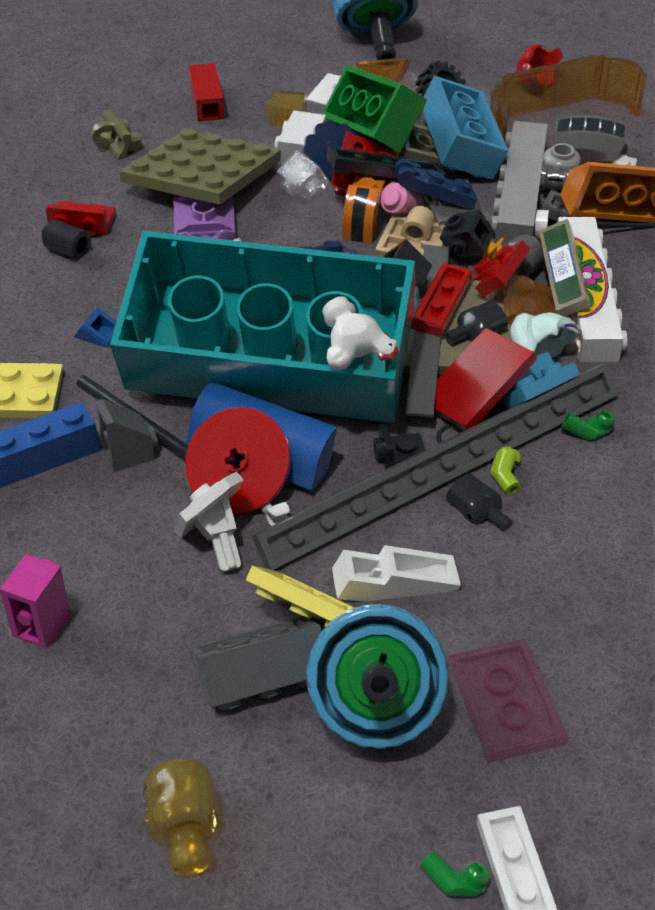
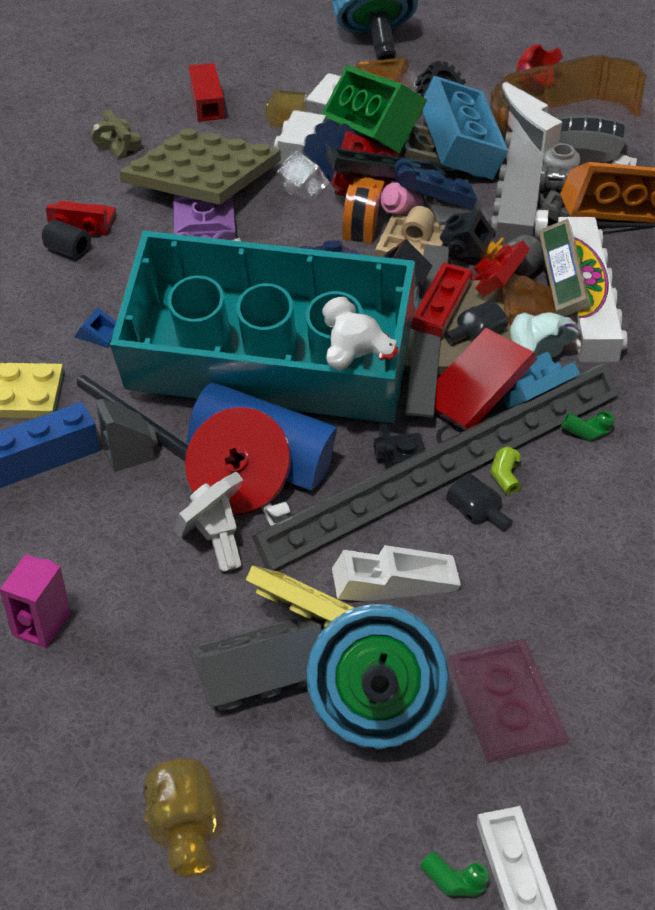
none -> white slope [500,82,562,155]

